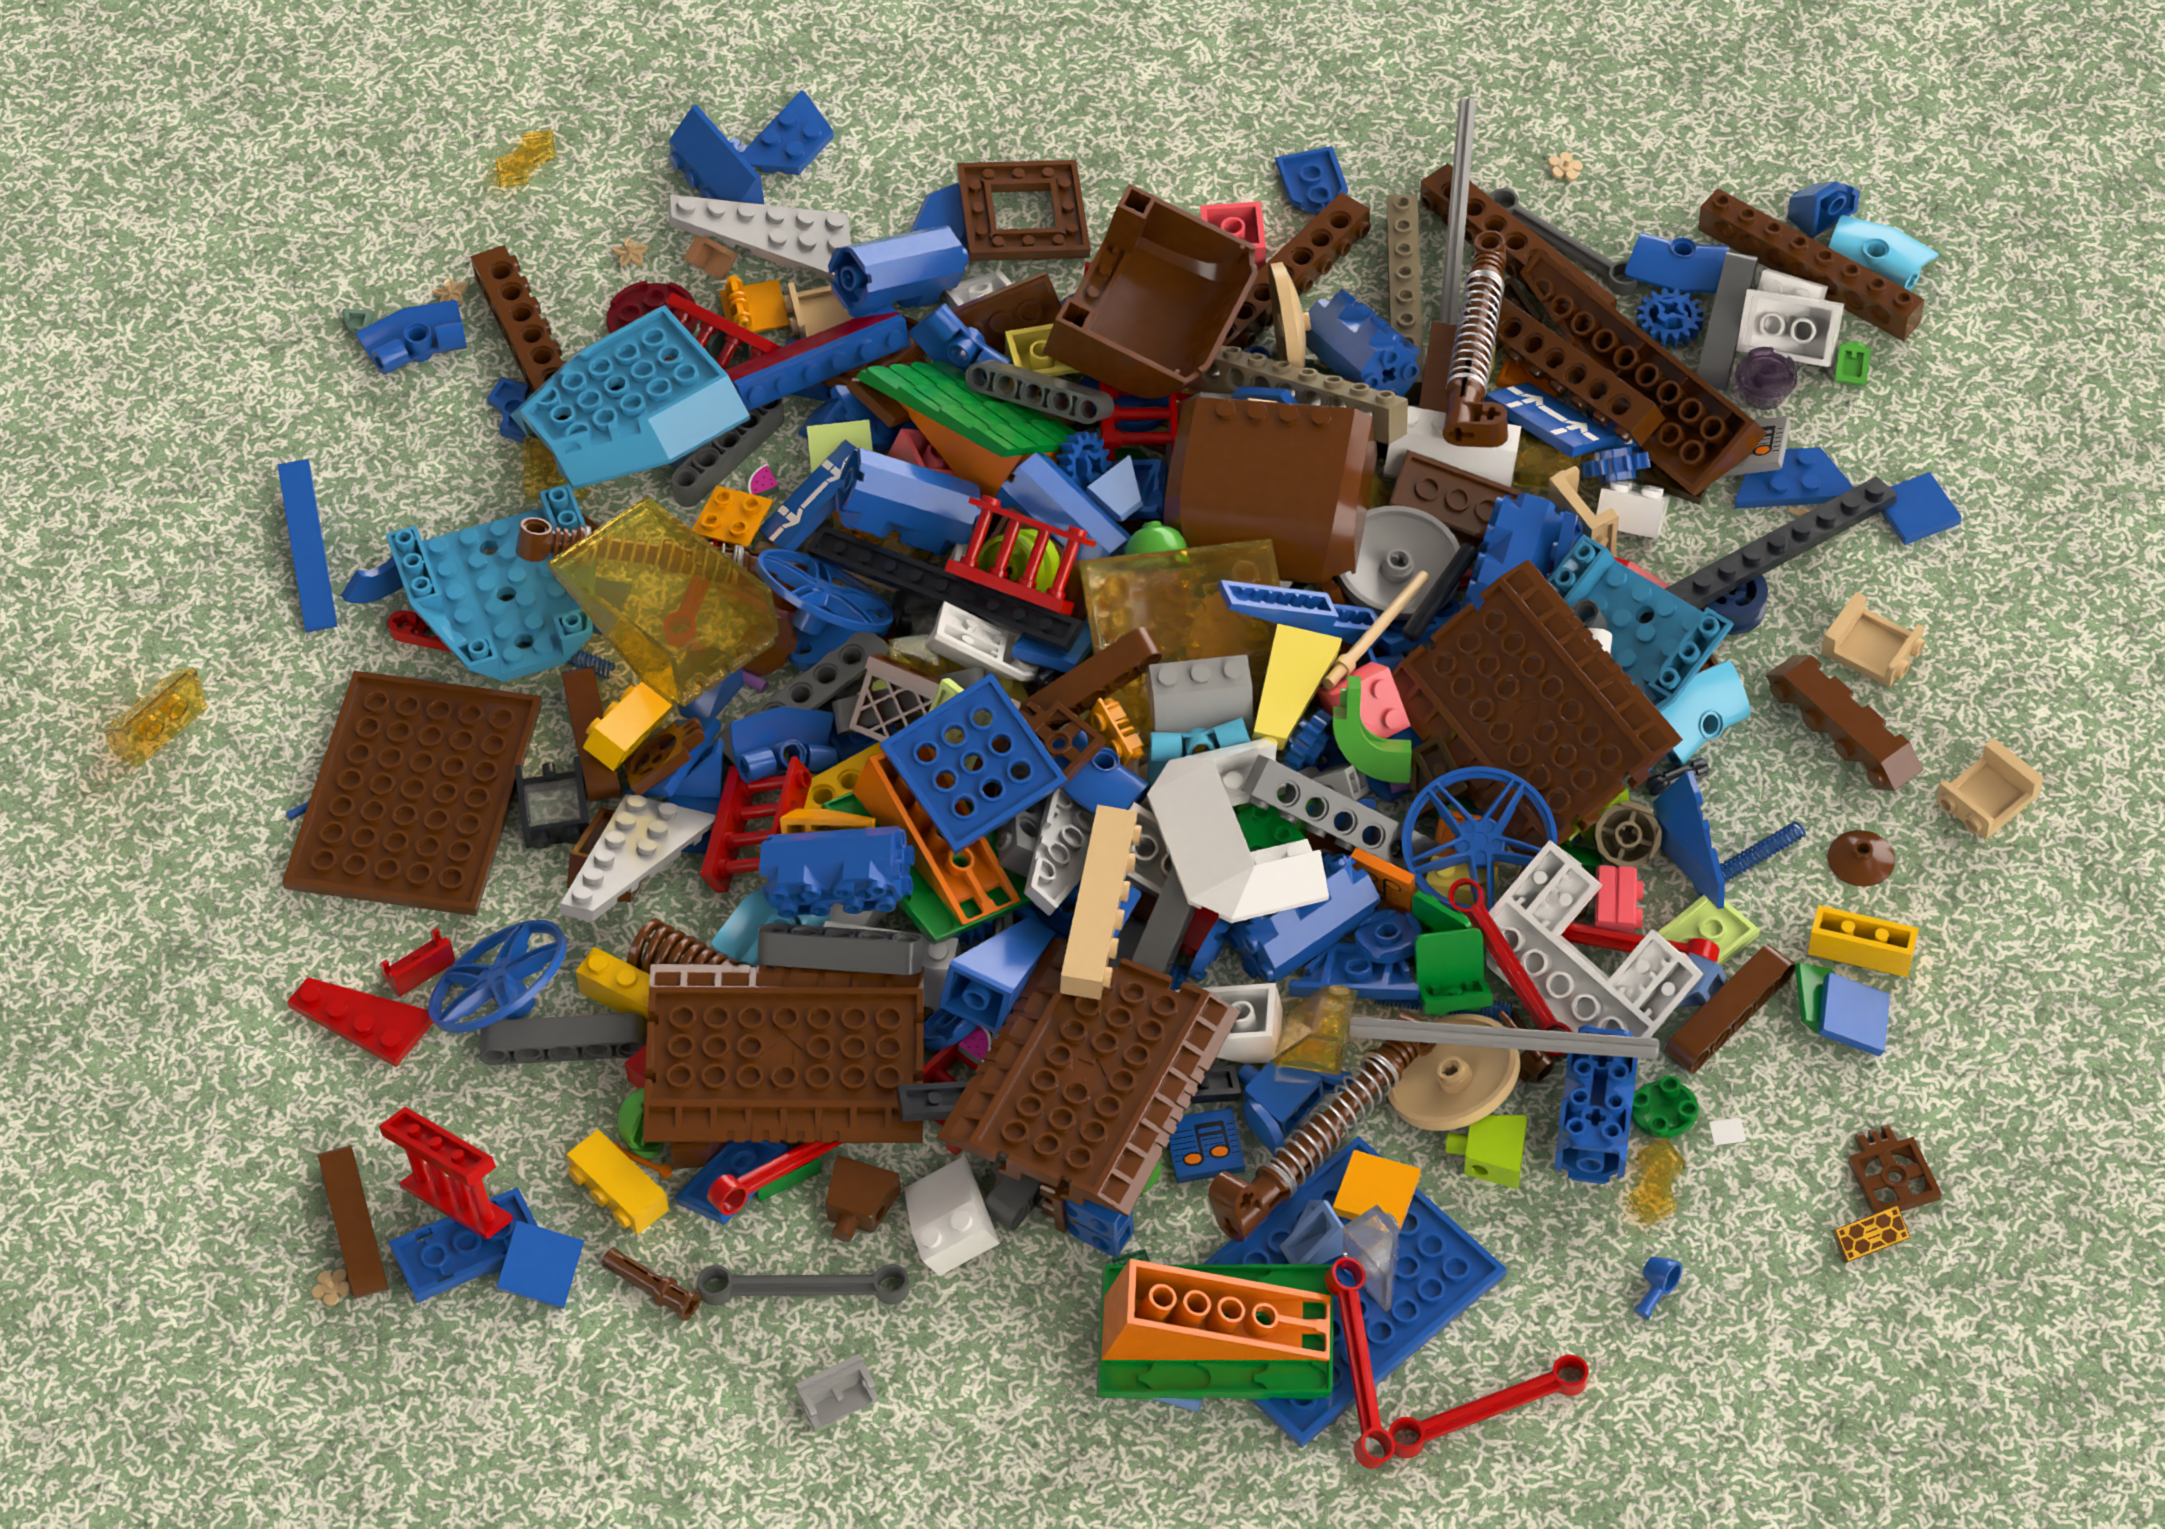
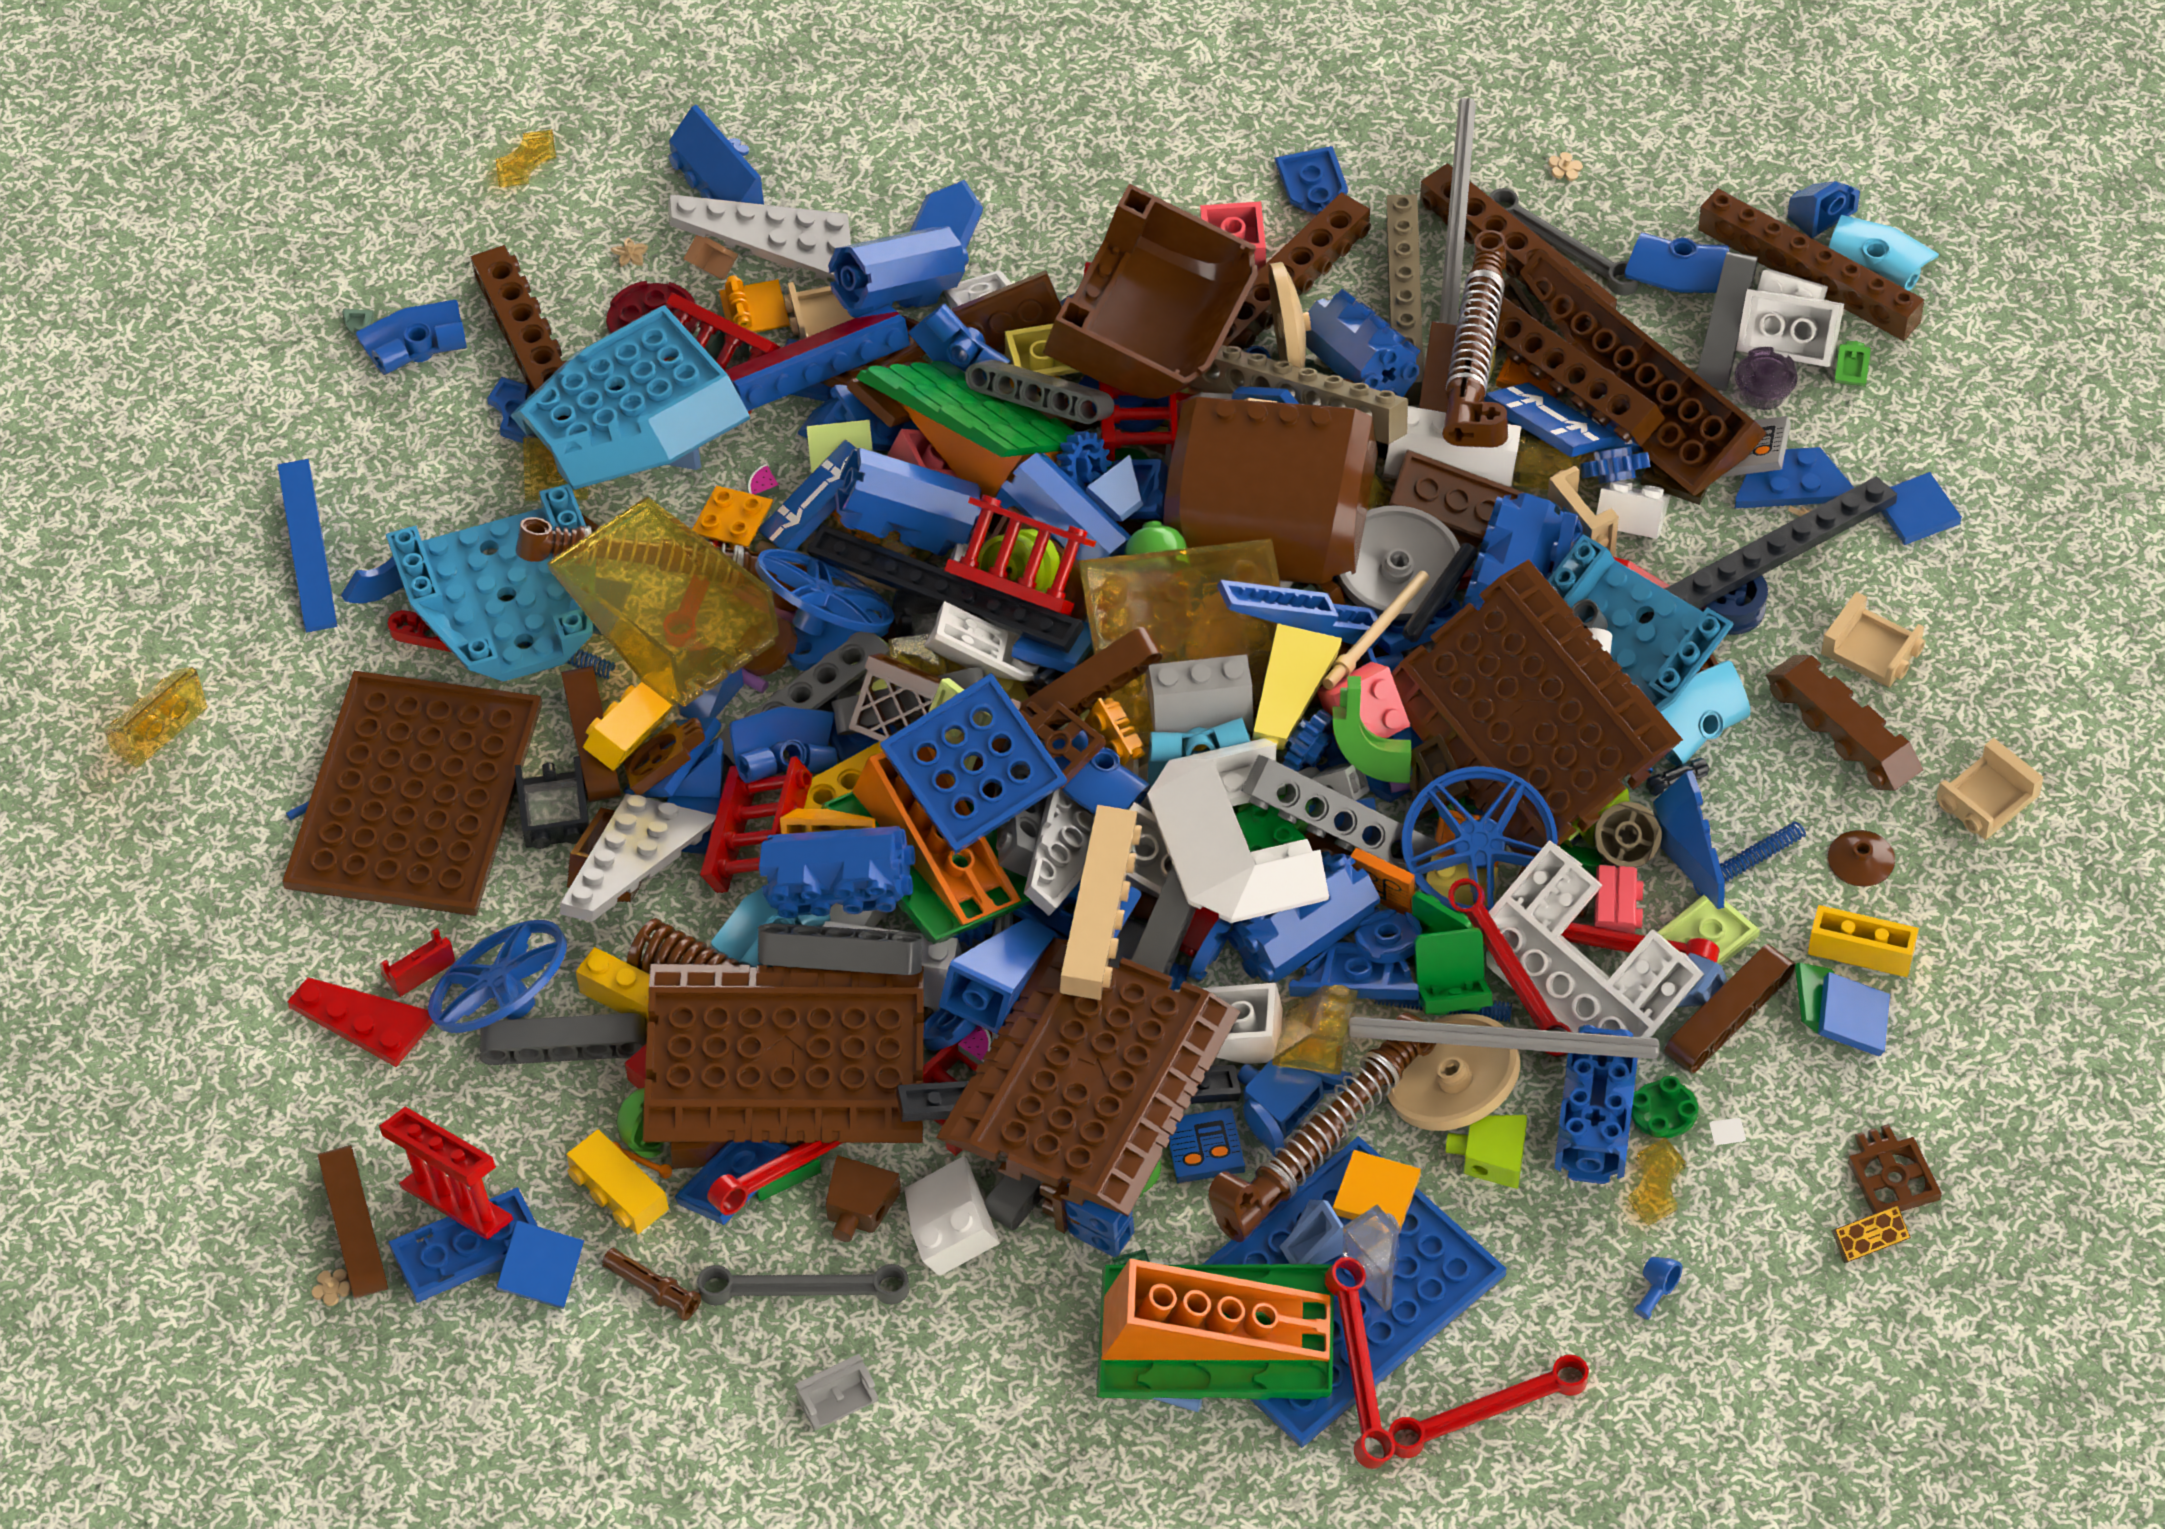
tan plant [432,278,469,304] -> none
dark grey beam [671,398,785,507] -> none
blue wing [741,90,834,175] -> none
reddish brown plate [956,160,1091,261] -> none
reddish brown plant [1498,1011,1555,1082] -> none
blue gear [1636,288,1704,348] -> none

